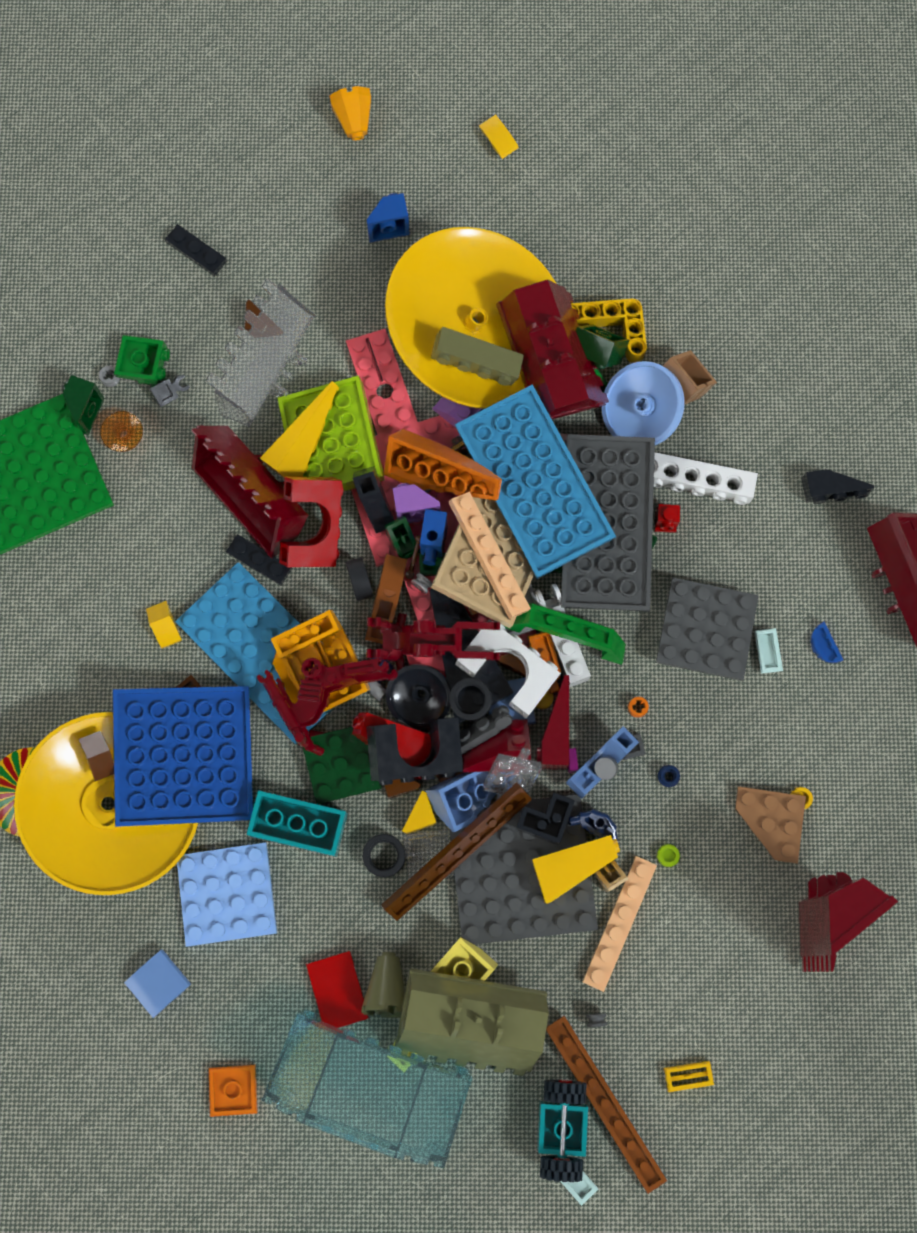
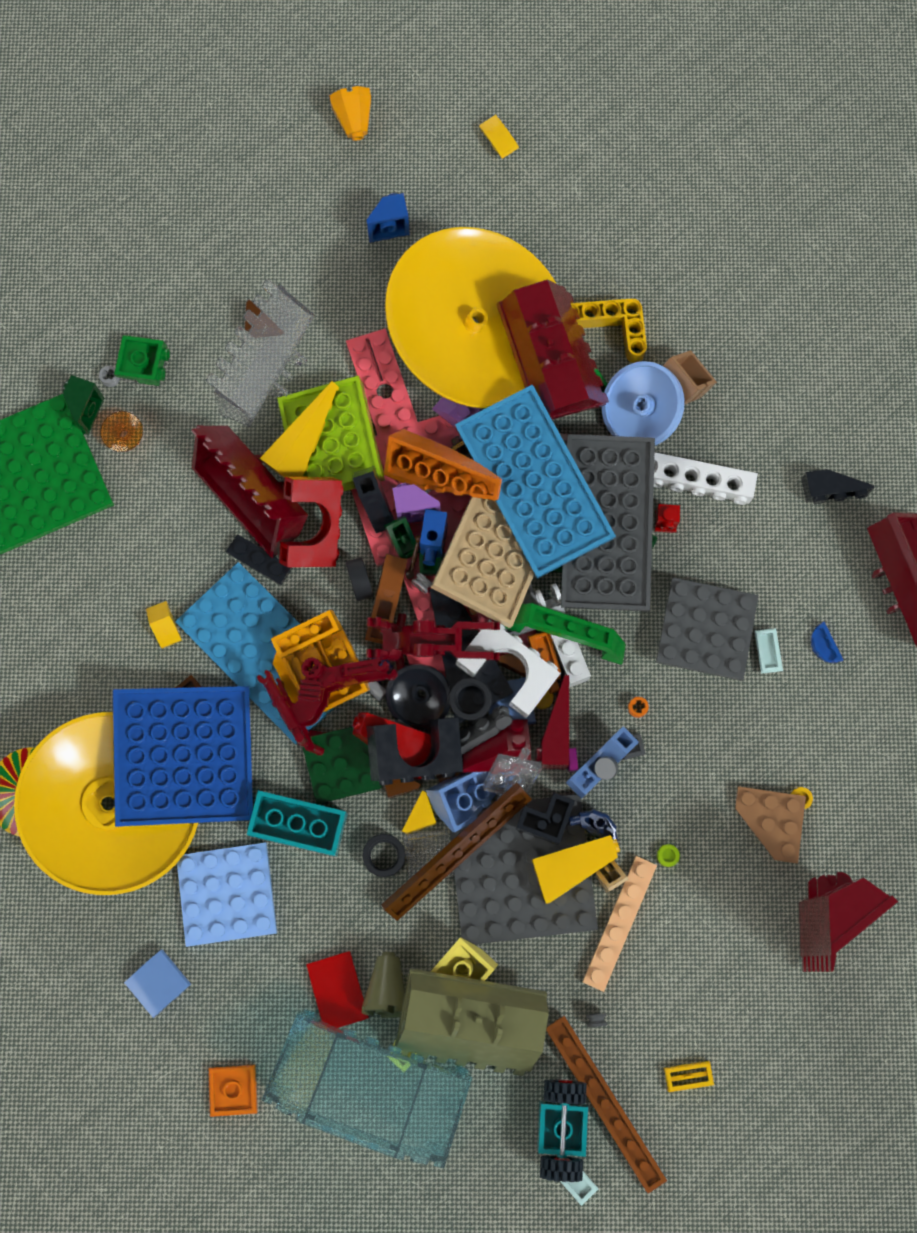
reddish brown slope [78,731,114,782] -> none
black plate [149,375,190,407] -> none
black plate [165,224,227,277] -> none
olive brick [431,327,524,386] -> none
light nougat plate [448,492,531,619] -> none
dark green slope [576,324,630,369] -> none
dark blue plate [658,765,680,788] -> none

